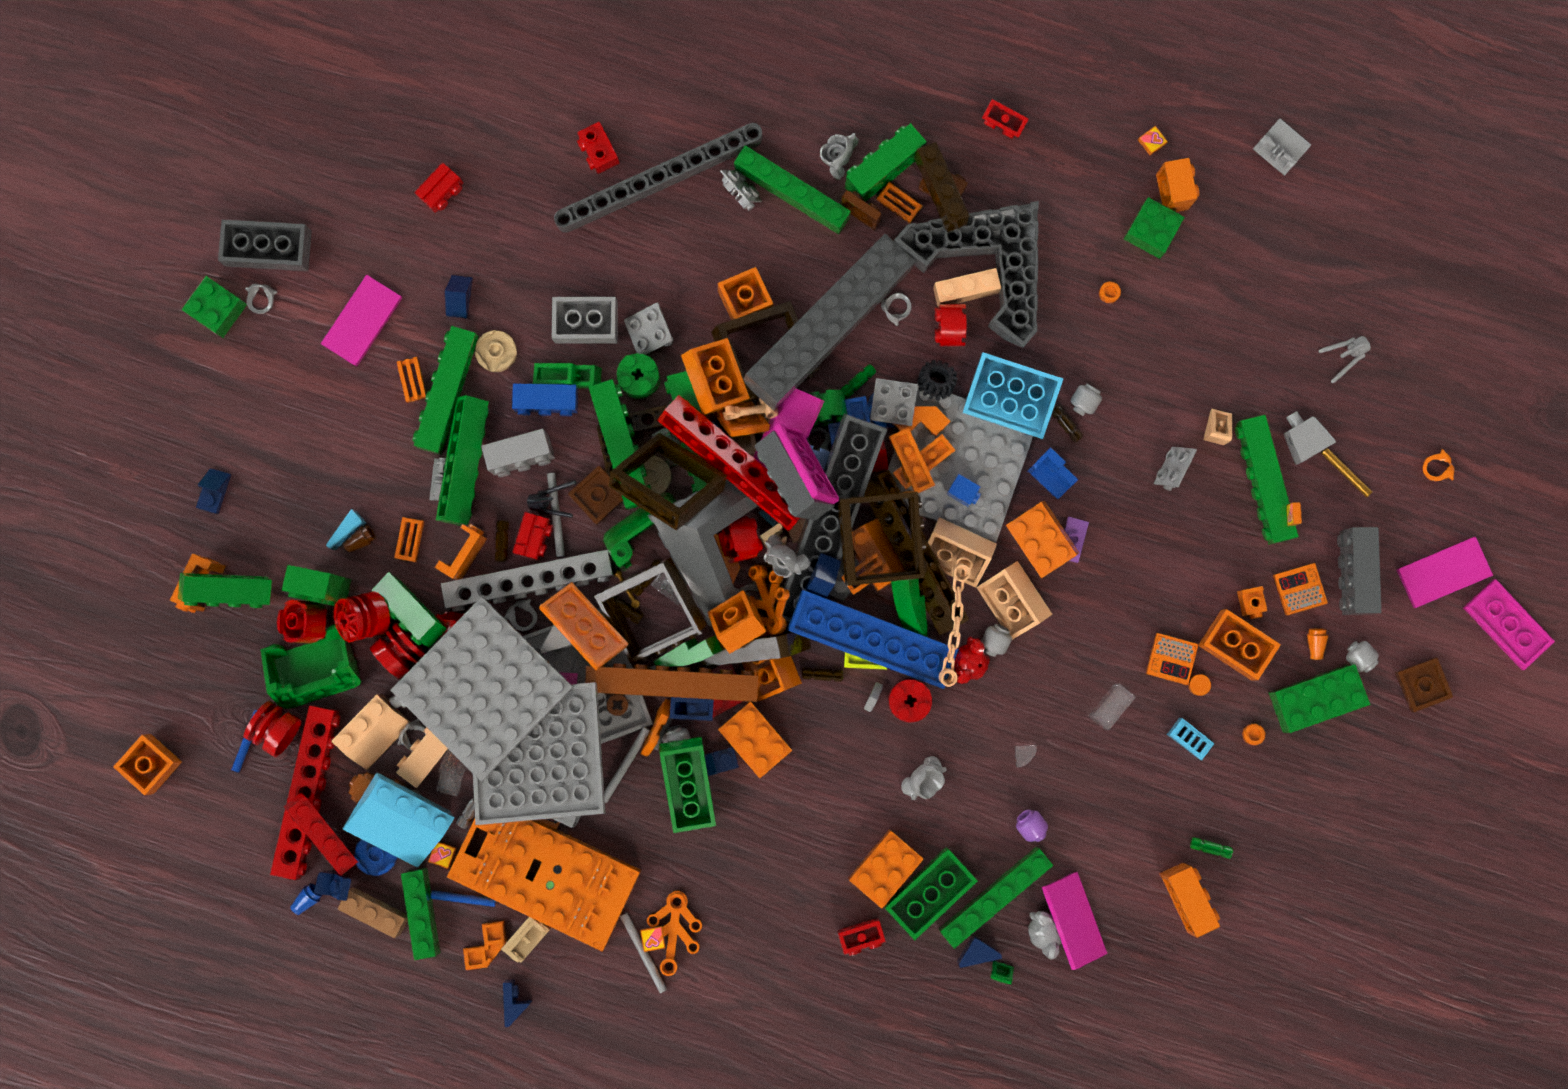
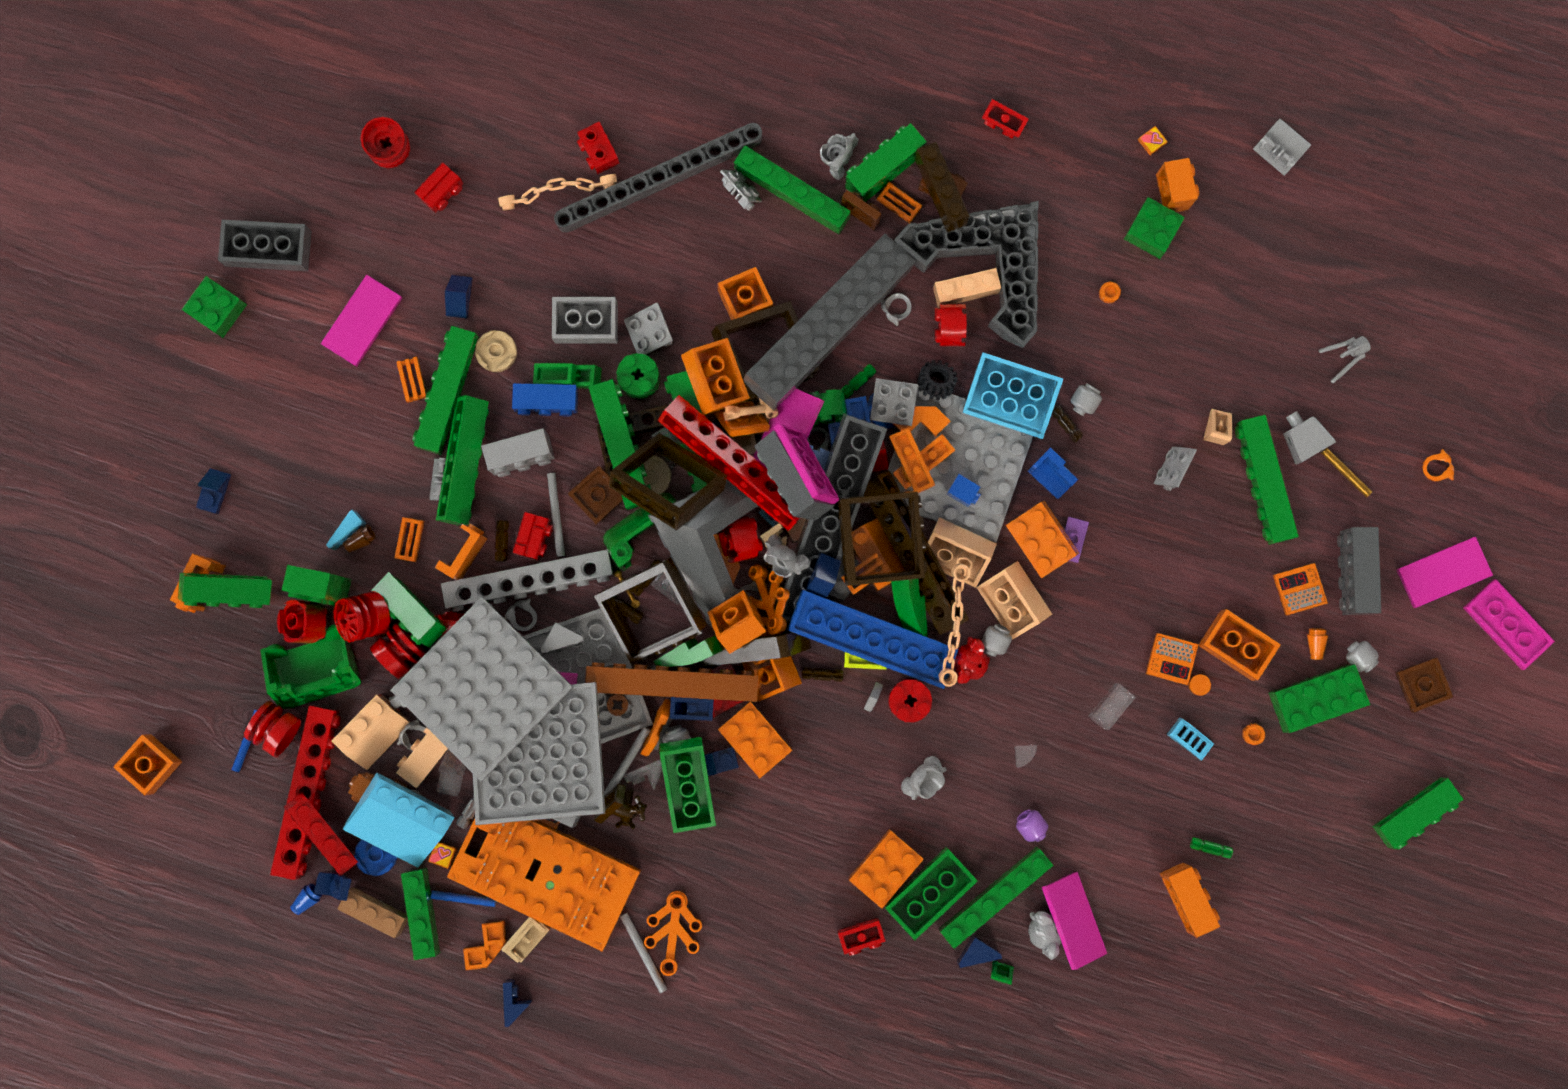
light grey piece [245,283,277,314] -> none
black plant [527,480,577,518] -> none
orange tile [539,582,629,670] -> none
tile [640,926,666,952] -> none
orange brick [1237,586,1267,619] -> none
orange tile [1287,502,1302,526] -> none
none -> red wheel [360,117,411,169]
none -> light nougat piece [498,174,618,211]
none -> dark brown piece [594,784,647,830]
none -> clear slope [624,759,663,790]
none -> green brick [1373,777,1464,850]

